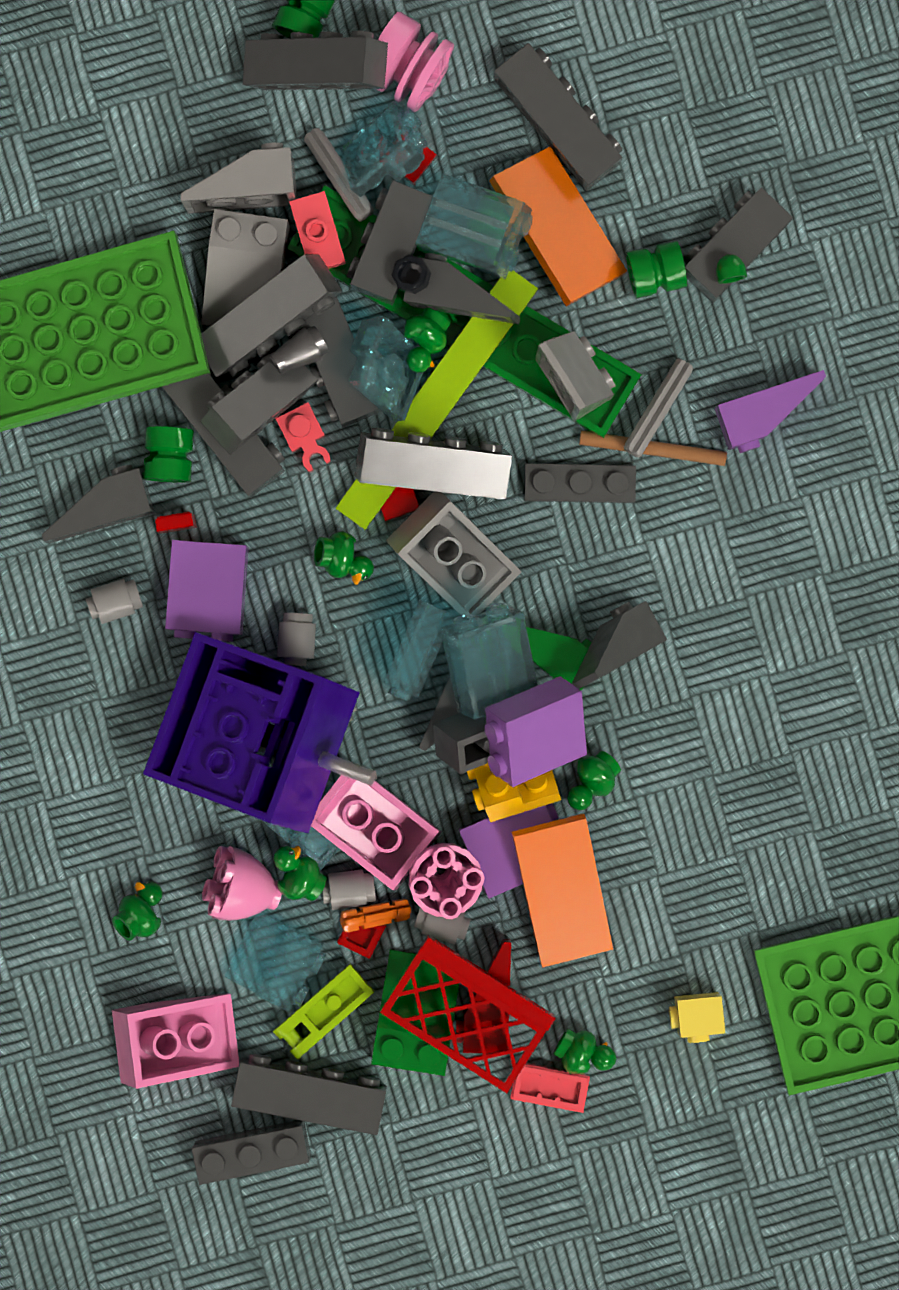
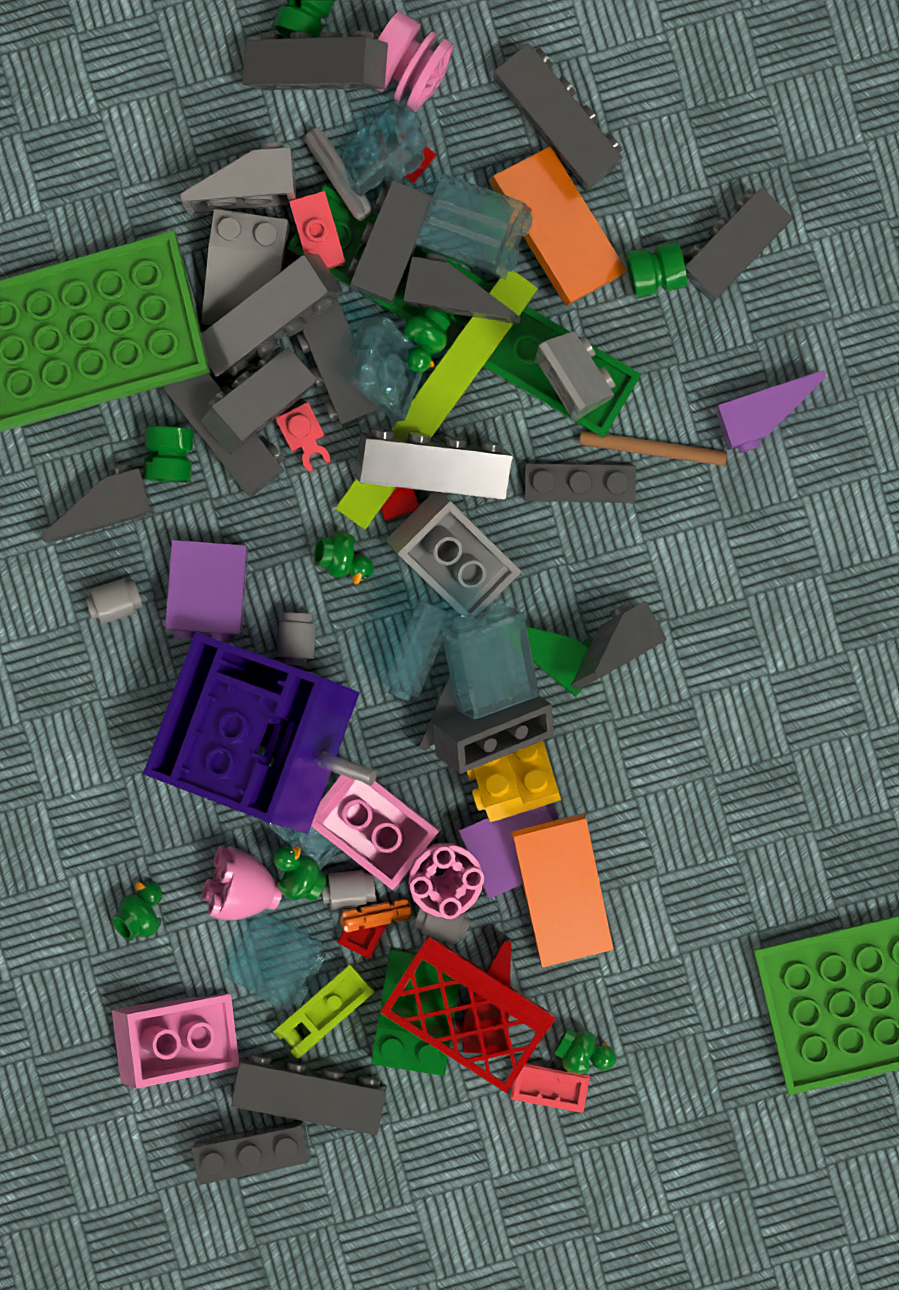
red tile [155,512,197,534] -> none
flat silver cone [270,326,329,374] -> none
black tile [392,254,431,294] -> none
medium lavender brick [485,676,587,787] -> none
green animal [567,751,621,811] -> none
light grey axle [624,358,693,458] -> none
light yellow brick [669,992,725,1043] -> none
green hinge [716,254,748,284] -> none

